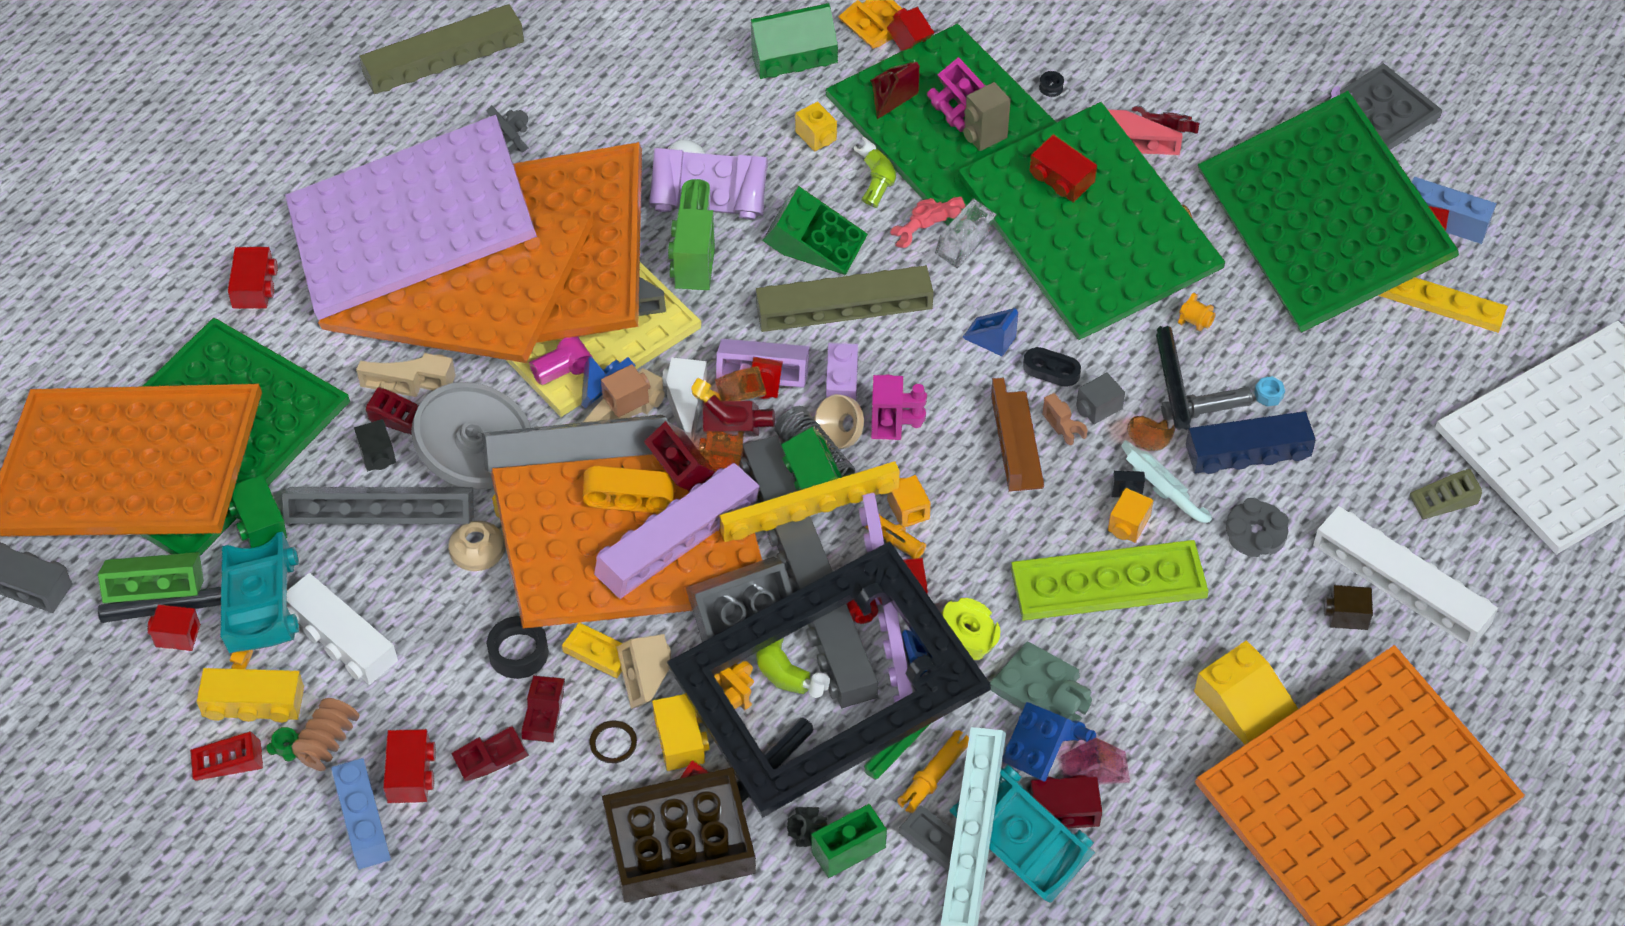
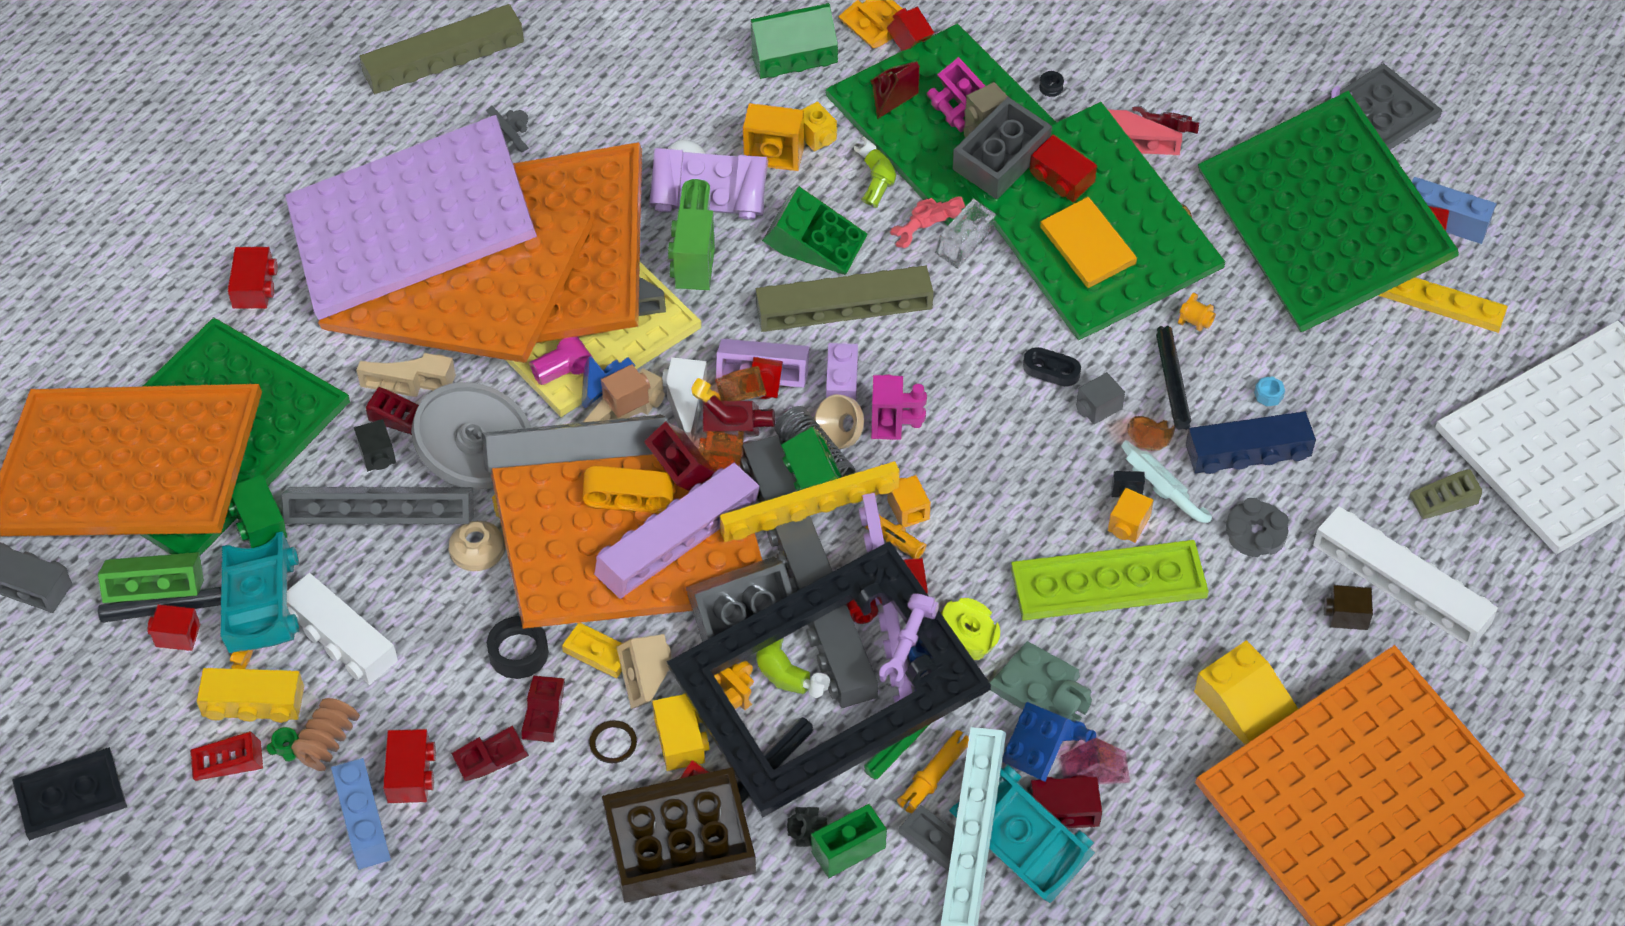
blue slope [963,308,1019,356] -> none
dark orange panel [991,377,1044,492] -> none
nougat plate [1042,393,1087,446] -> none
dark grey pin [1161,387,1253,421] -> none
none -> black plate [12,747,127,841]
none -> light orange brick [743,103,804,171]
none -> lavender piece [879,594,939,687]
none -> dark grey brick [953,97,1052,199]
none -> light orange tile [1040,197,1137,288]

